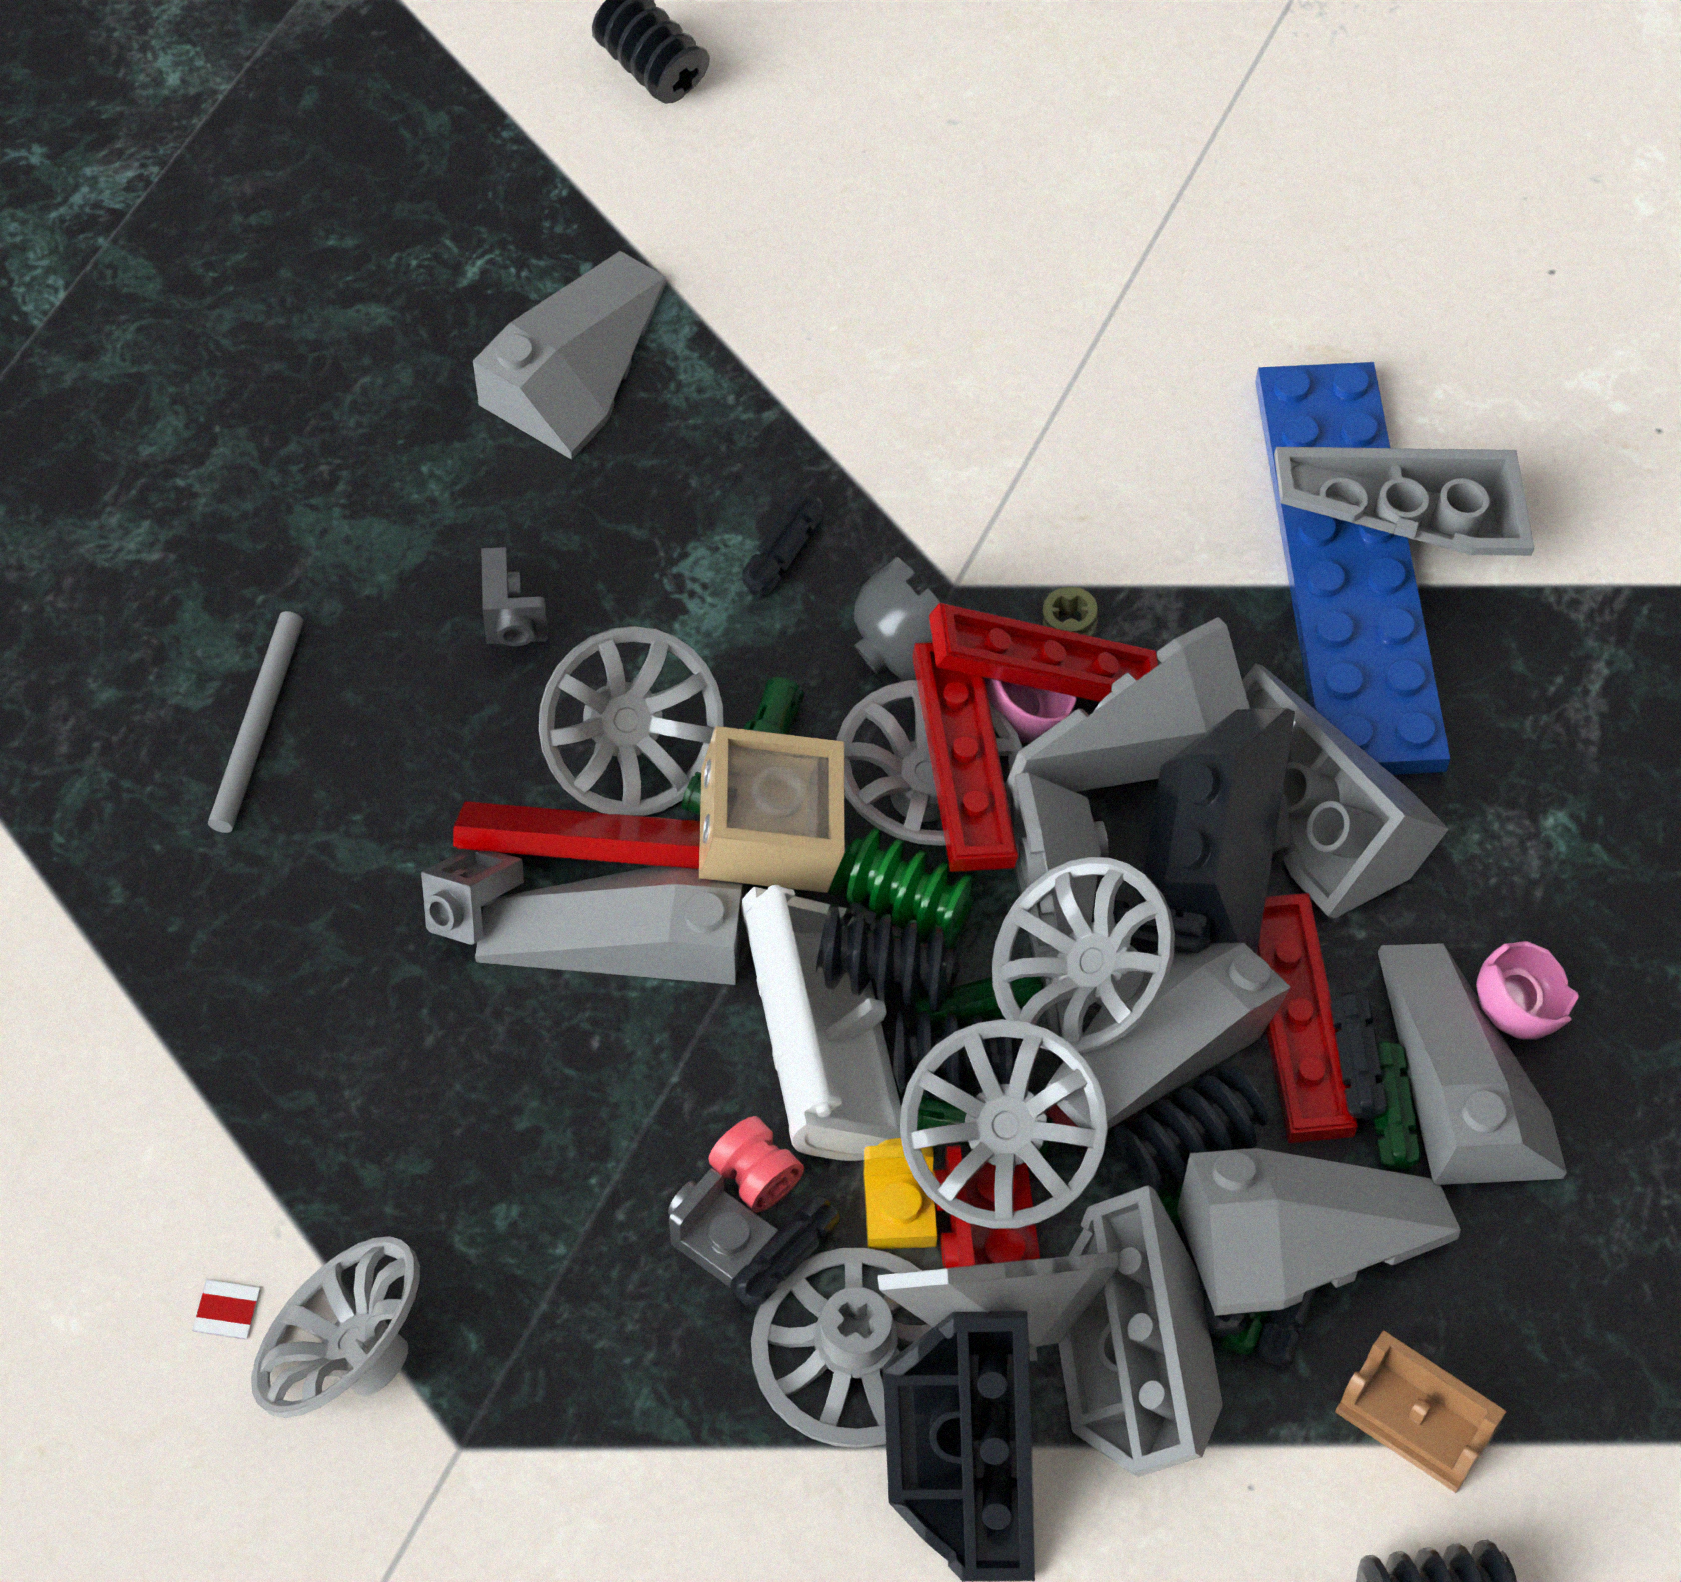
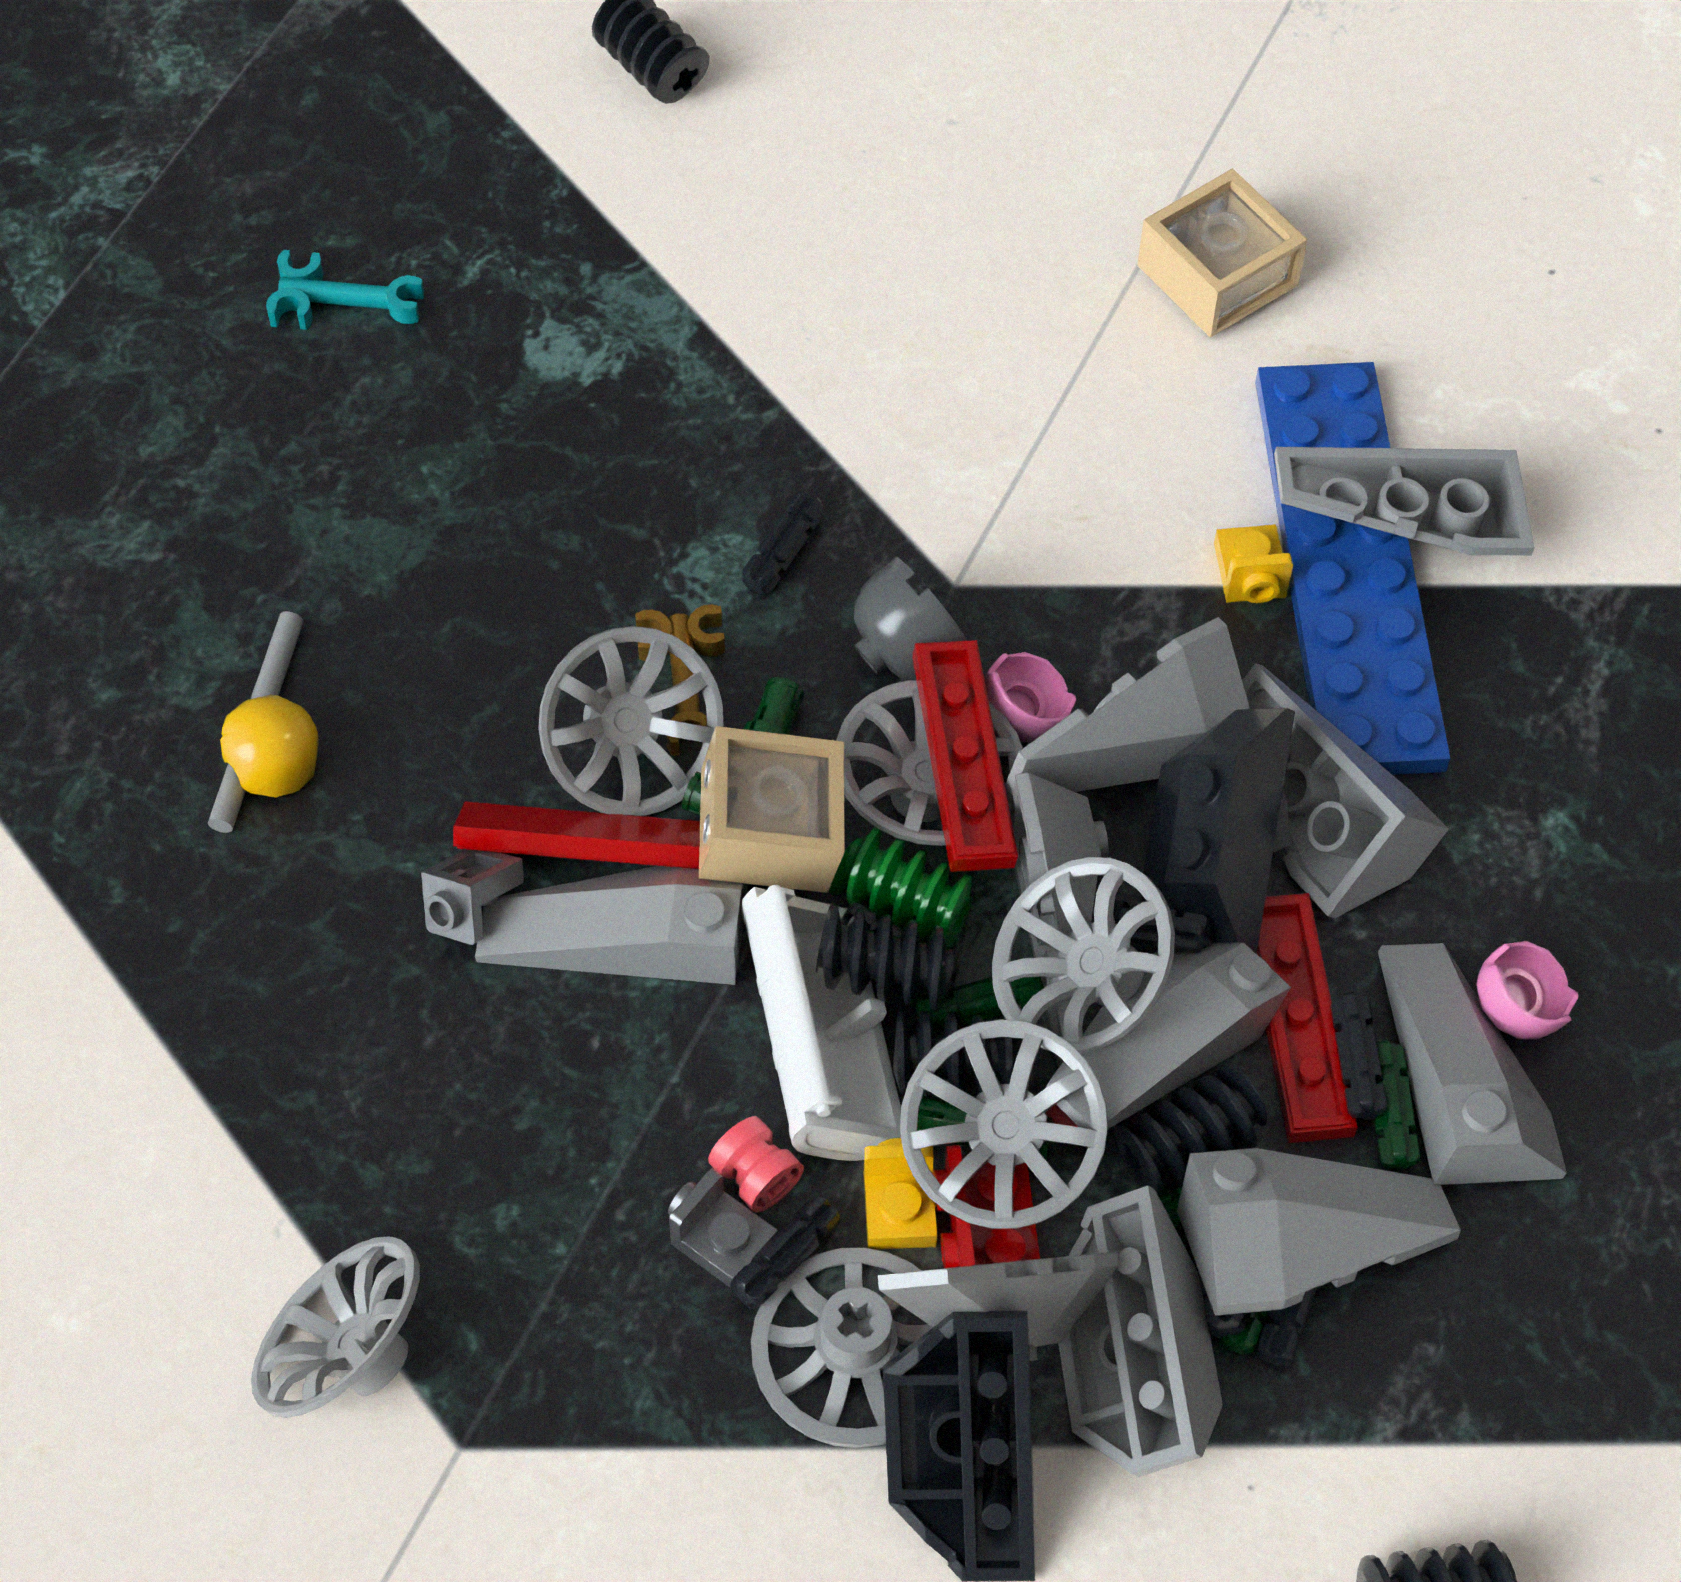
sticker [192,1279,260,1339] -> none
light grey wedge [473,251,666,460] -> none
flat silver bracket [481,547,548,646] -> none
red tile [929,603,1158,702] -> none
olive bush [1042,586,1098,637] -> none
medium nougat hinge [1335,1330,1506,1493] -> none
none -> yellow hair [220,694,319,798]
none -> teal bar [266,250,424,330]
none -> pearl gold bar [635,604,725,756]
none -> piece [1137,168,1308,338]
none -> yellow bracket [1214,524,1293,603]

